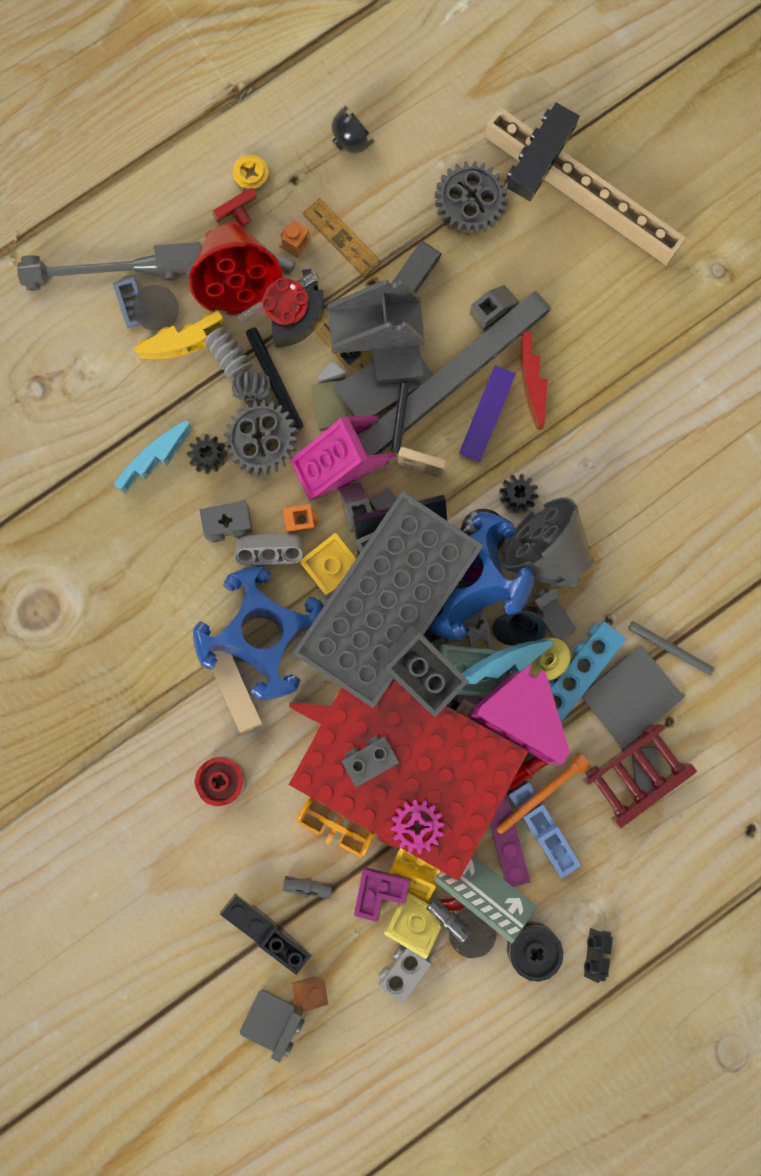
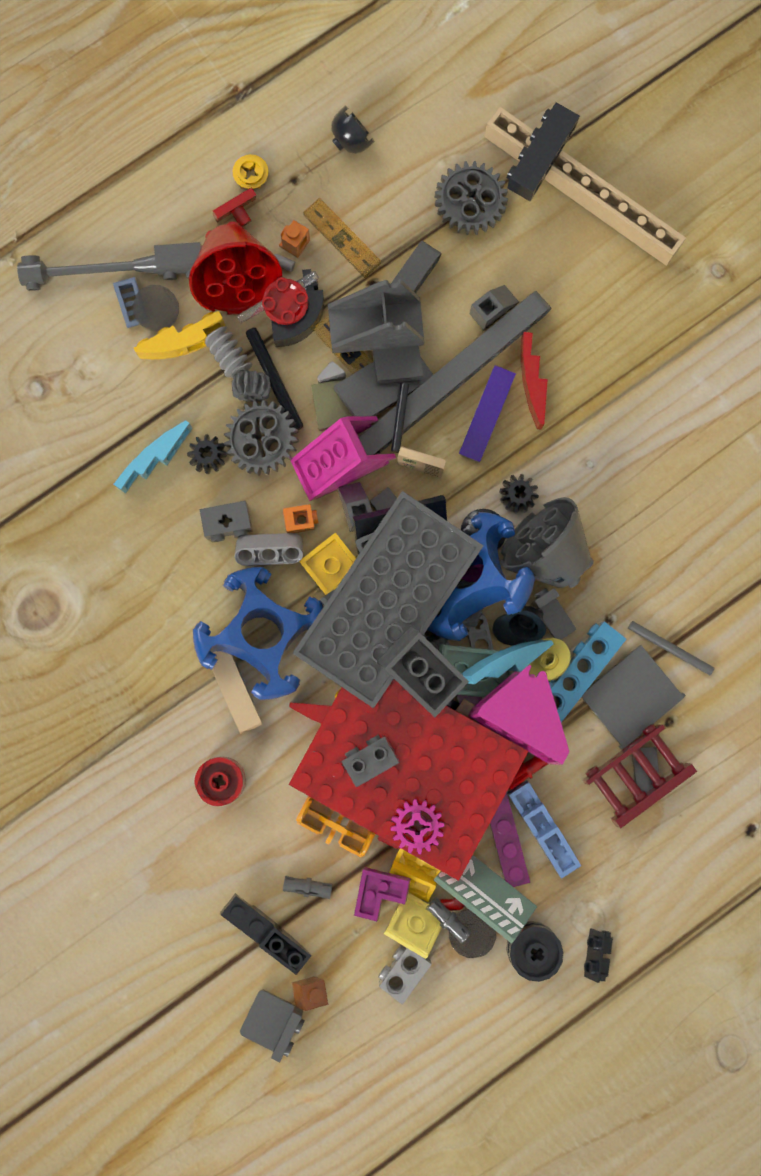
orange piece [497,752,591,834] -> none

